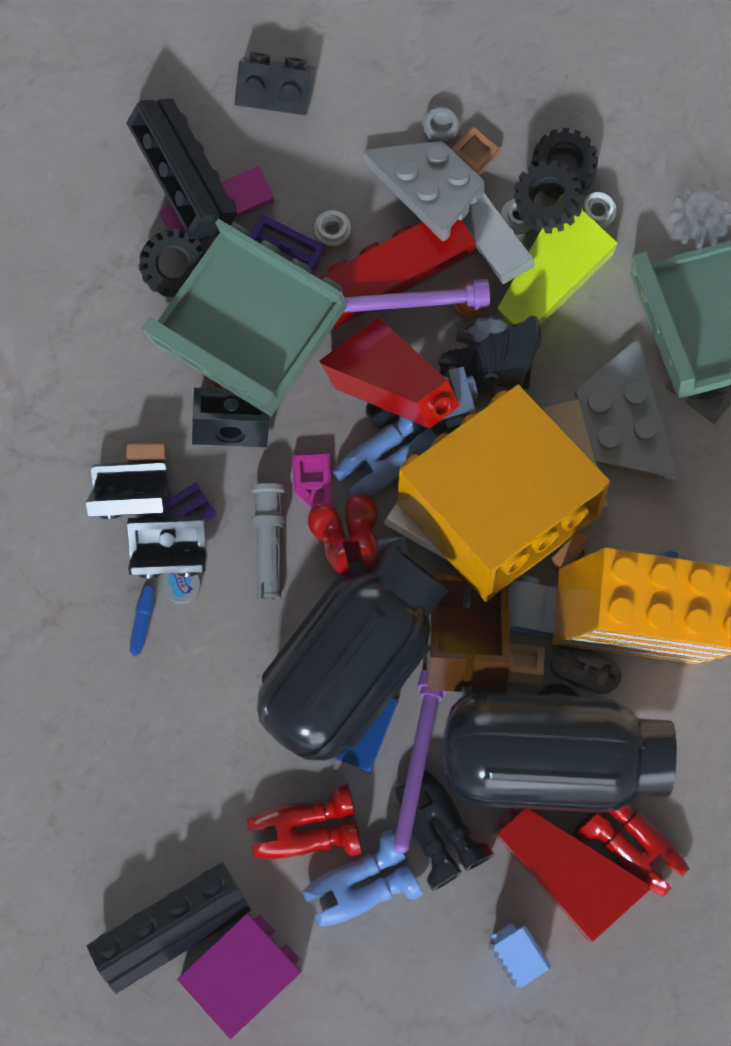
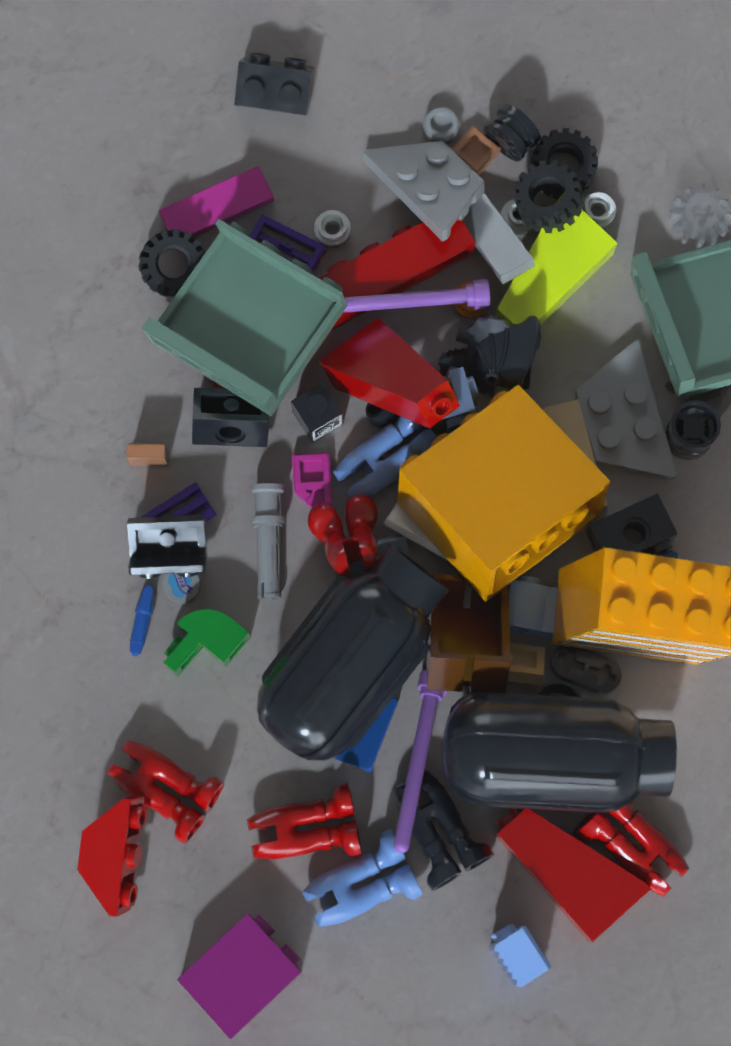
black bracket [86,461,170,519] -> none
black brick [86,862,252,994] -> none
black brick [126,98,238,239] -> none
nougat tile [552,531,589,574] -> none
none -> red slope [77,794,147,917]
none -> red piece [106,740,225,844]
none -> green brick [163,609,251,677]
none -> black brick [291,382,344,442]
none -> black wheel [483,104,541,162]
none -> black brick [585,493,678,555]
none -> black wheel [665,400,721,460]

